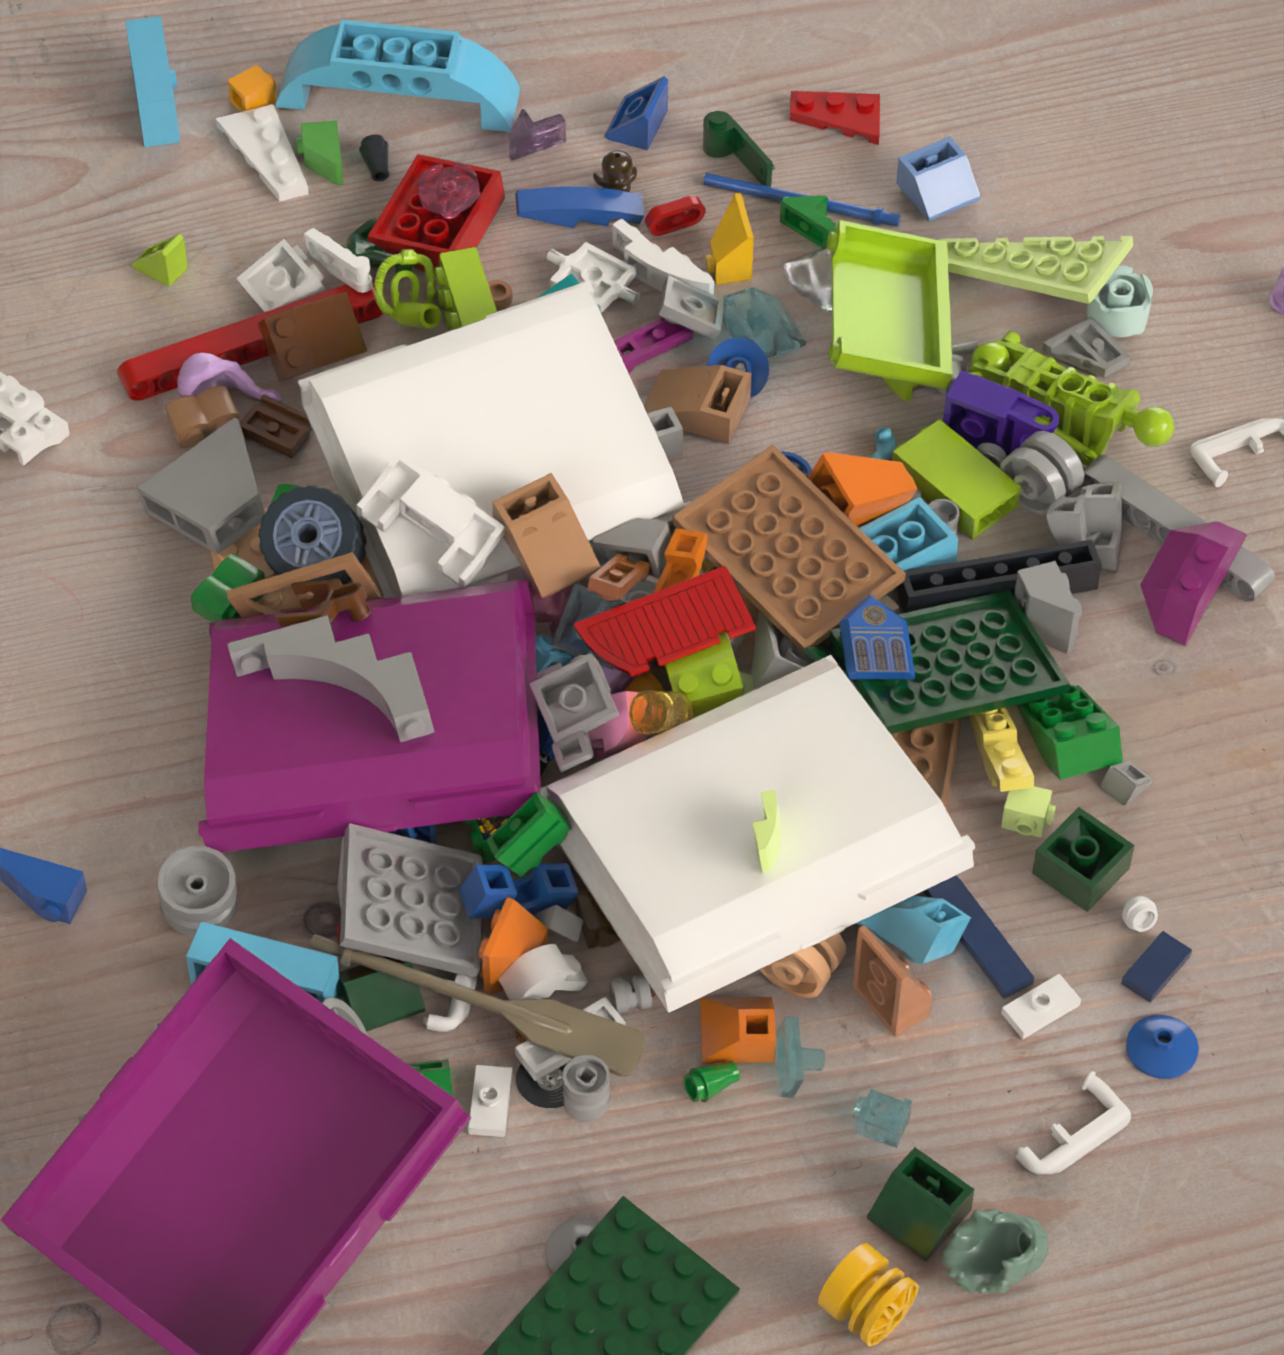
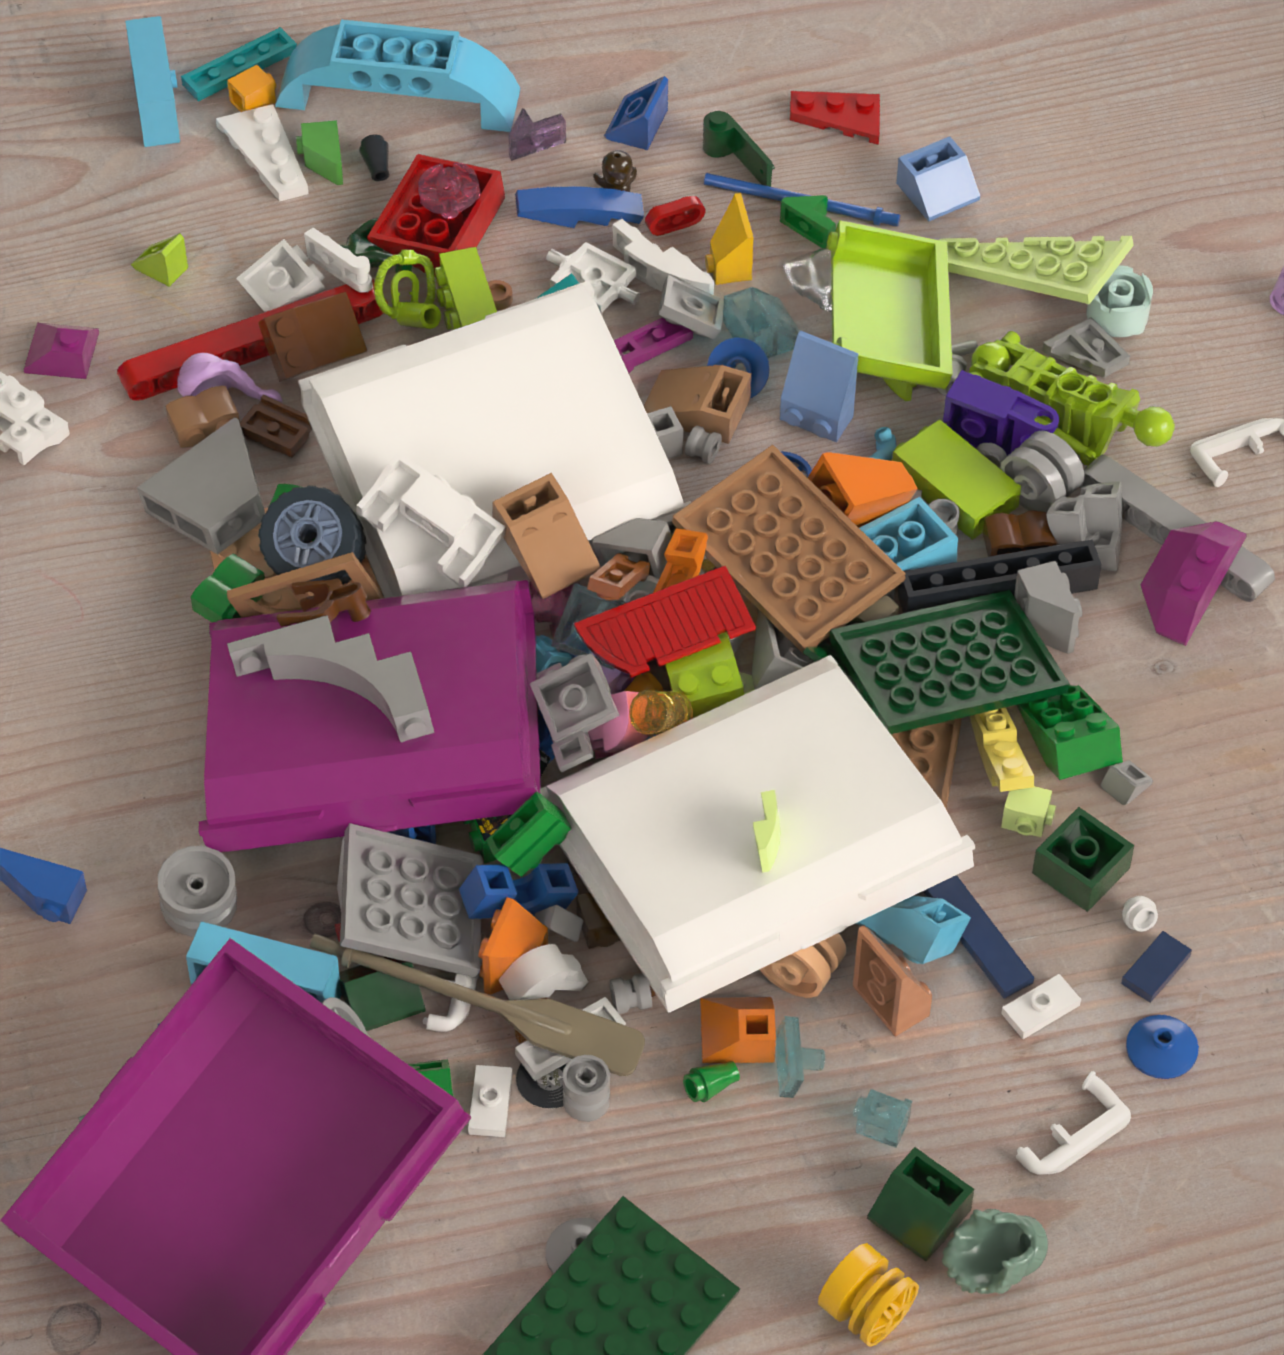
blue tile [839,594,915,679] -> none
none -> magenta slope [24,322,99,379]
none -> teal plate [181,27,297,102]
none -> light grey wheel [685,425,722,464]
none -> medium blue slope [780,330,858,443]
none -> reddish brown brick [983,510,1056,557]

